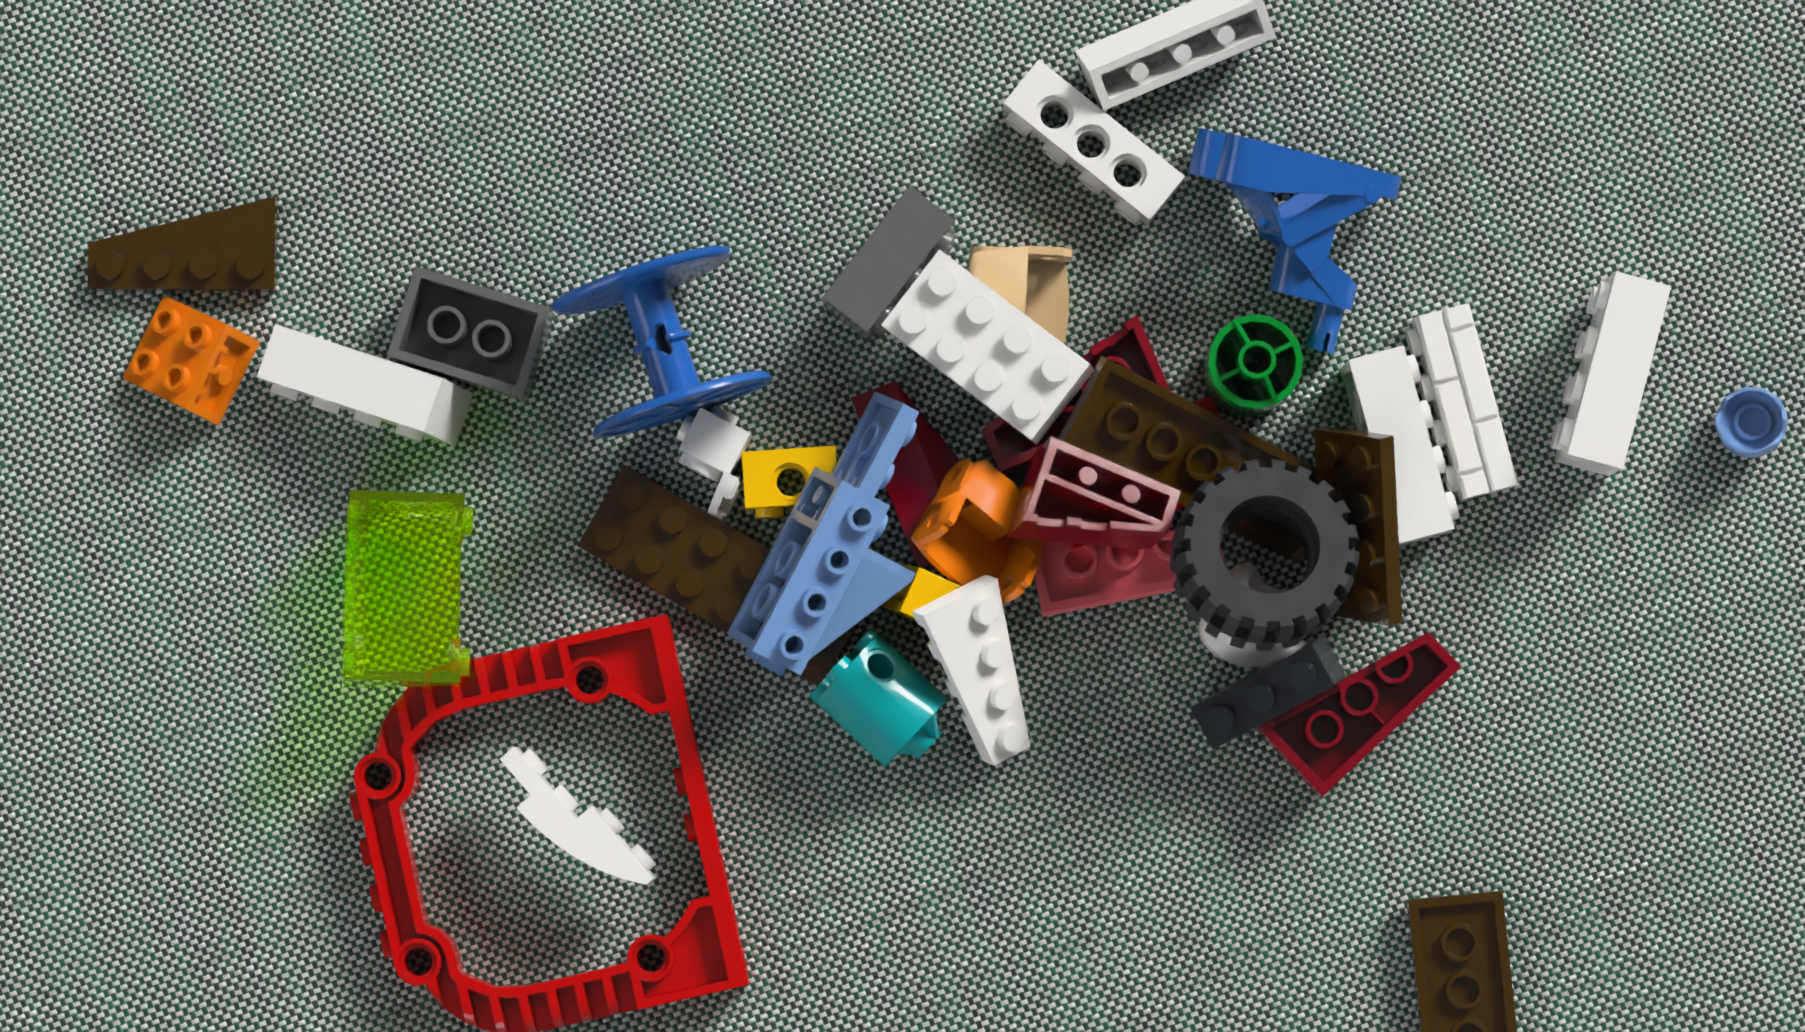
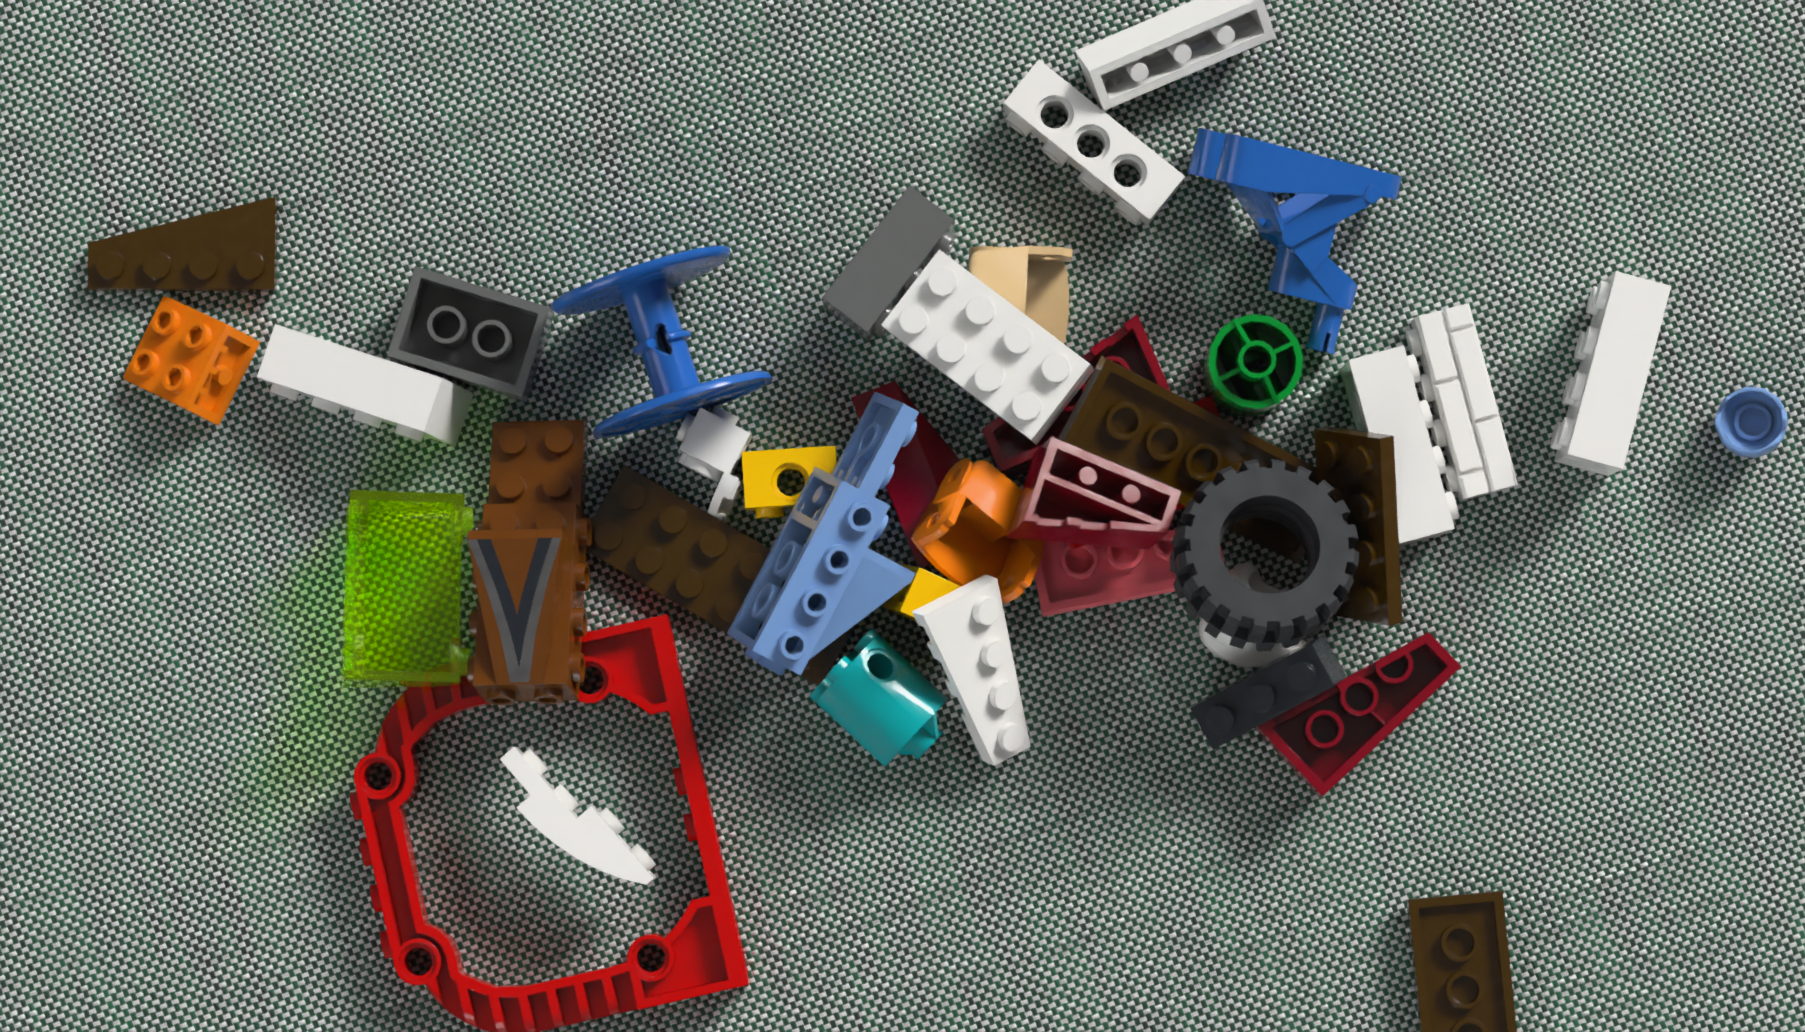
none -> reddish brown wedge [467,420,592,705]

